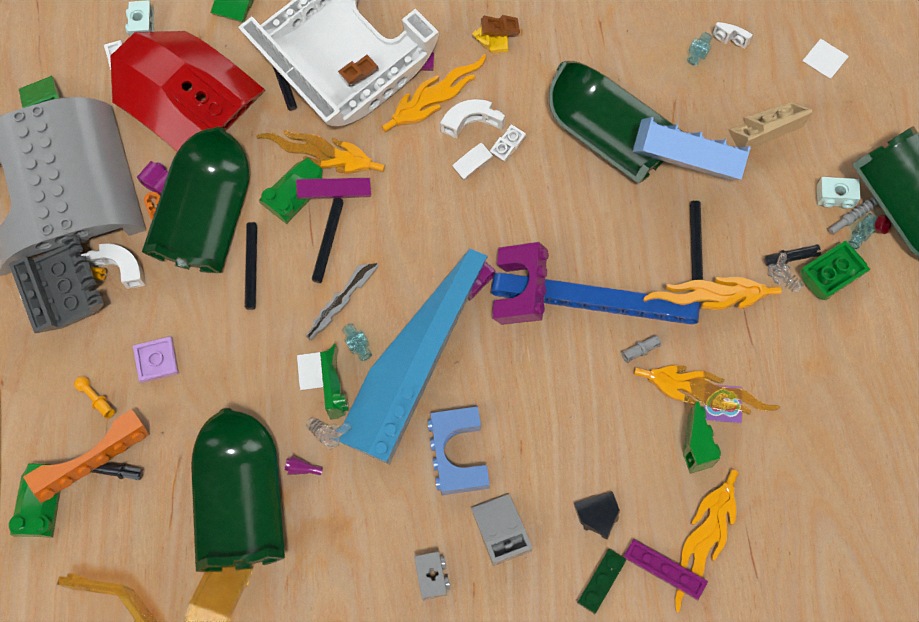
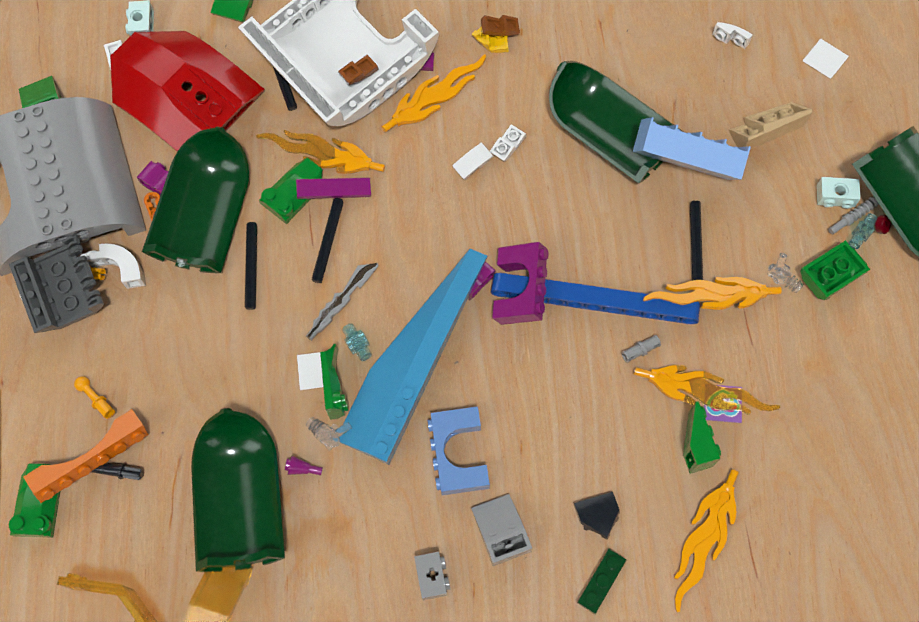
lavender tile [133,336,179,383] -> none
white arch [440,99,505,139] -> none
magenta tile [623,539,708,601] -> none
clear light blue axle [687,32,712,65] -> none
black axle [764,244,821,266] -> none

